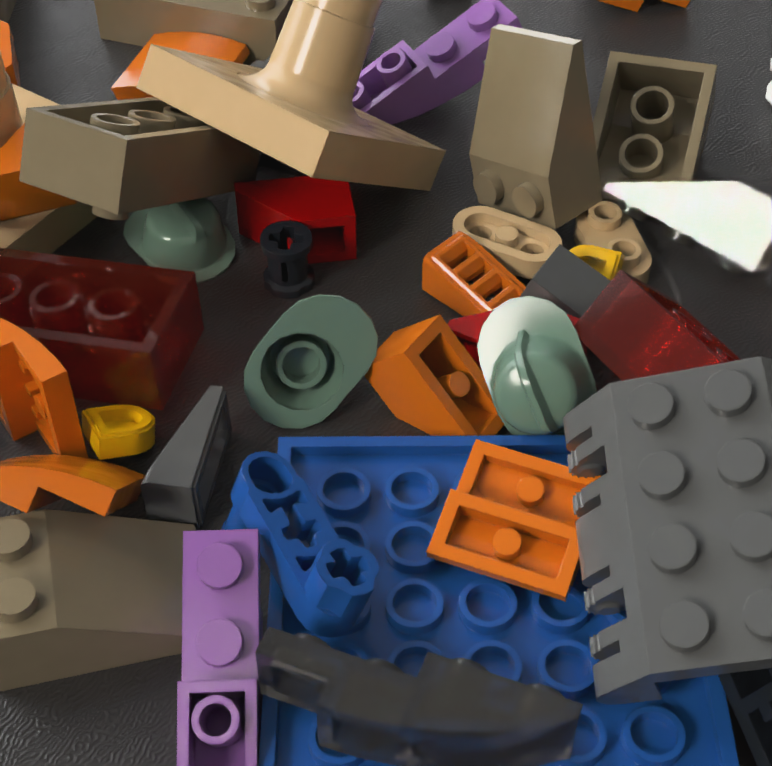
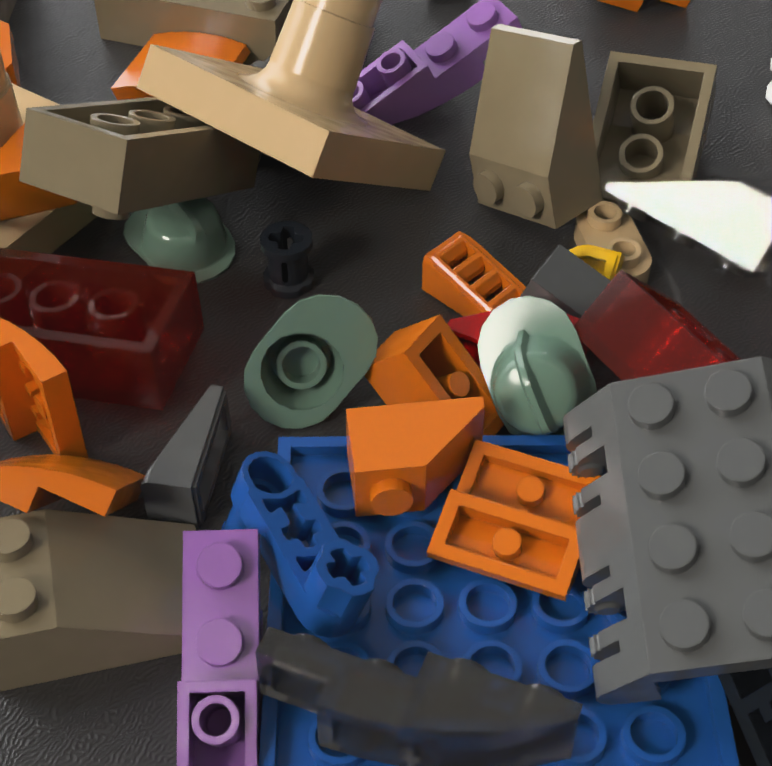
yellow tile [82,404,155,460] -> none
red slope [234,176,357,264] -> none
tan plate [452,206,562,280] -> none
none -> orange slope [346,396,485,517]

